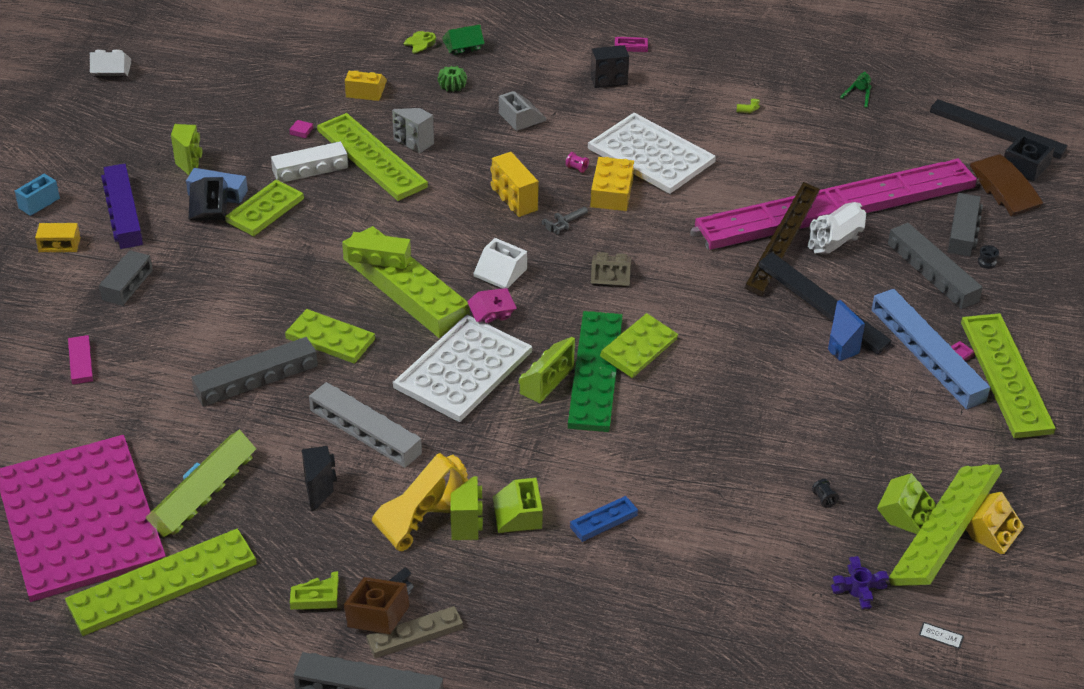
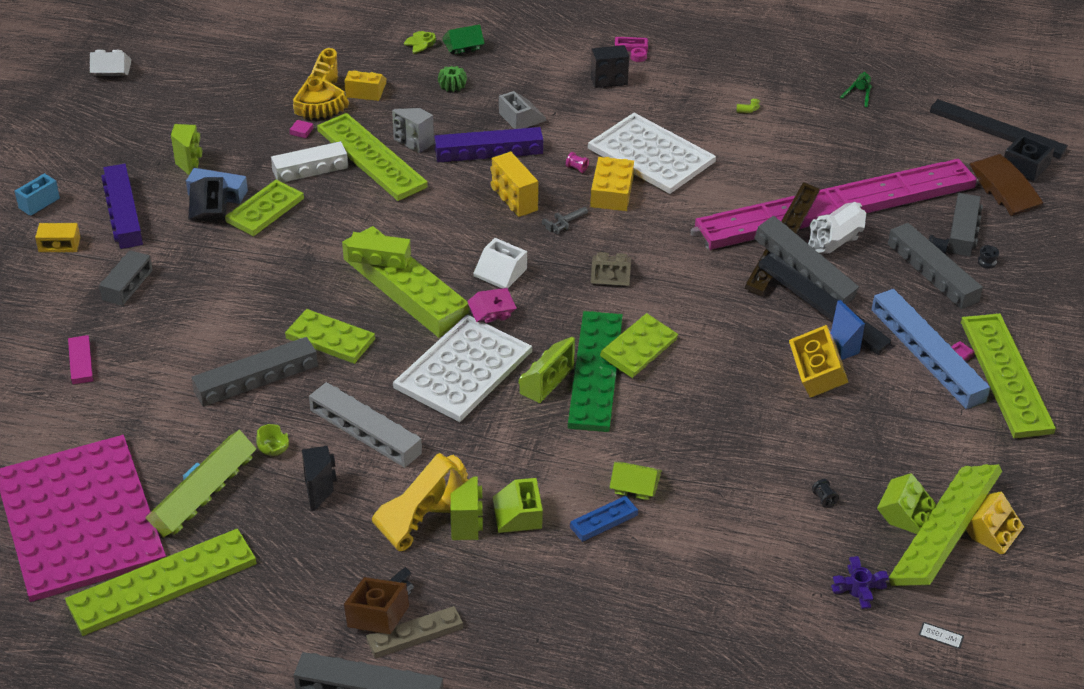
lime wing [290,571,339,610] -> none
none -> lime hair [256,424,289,456]
none -> yellow arm [293,48,349,120]
none -> dark purple brick [434,127,543,163]
none -> lime slope [610,462,662,500]
none -> dark pink tile [630,48,647,62]
none -> dark grey brick [754,215,859,305]
none -> yellow brick [789,325,849,398]
none -> black bush [929,234,950,255]

